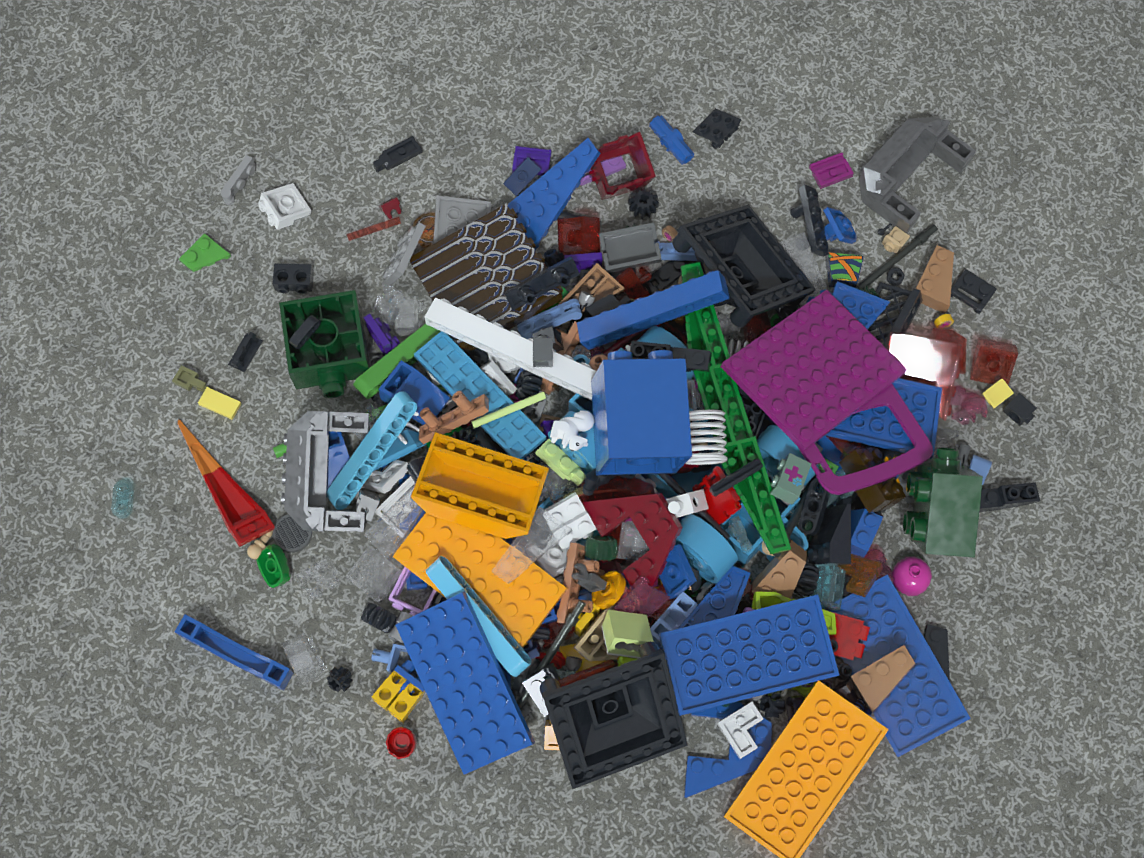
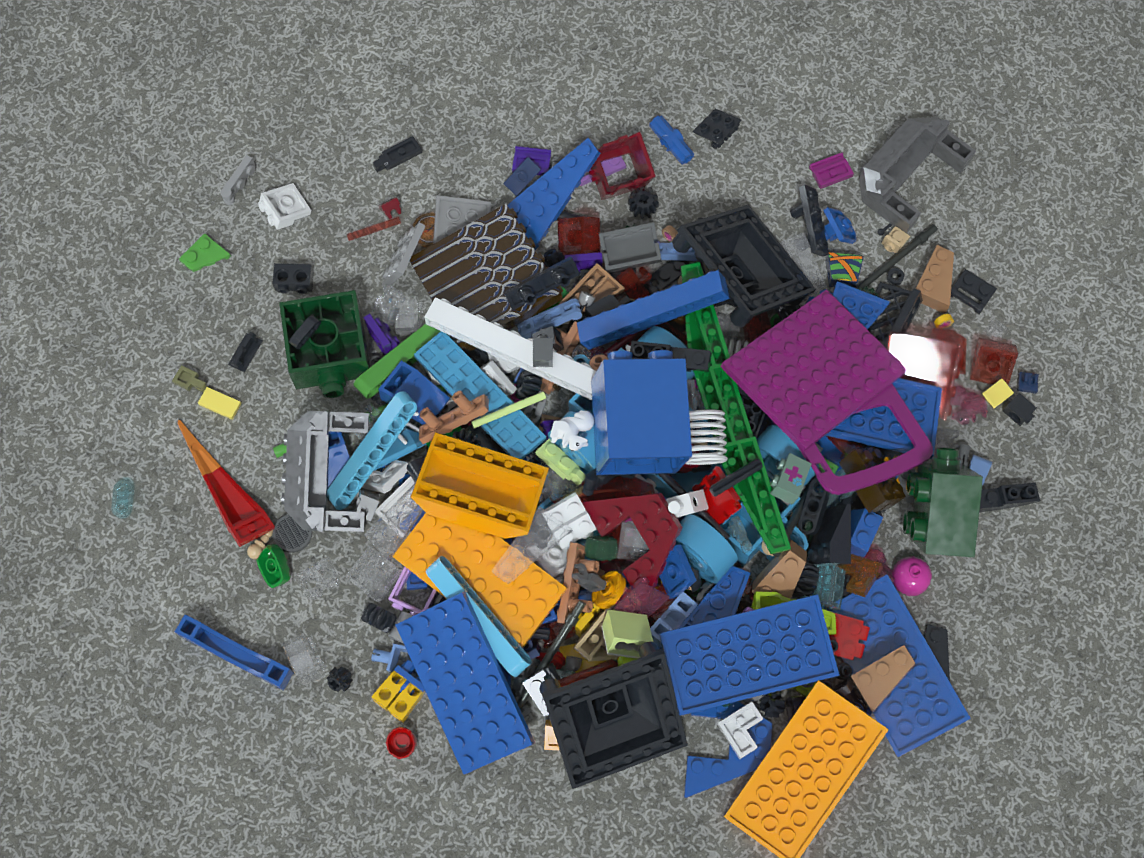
none -> dark blue tile [1017,372,1039,394]

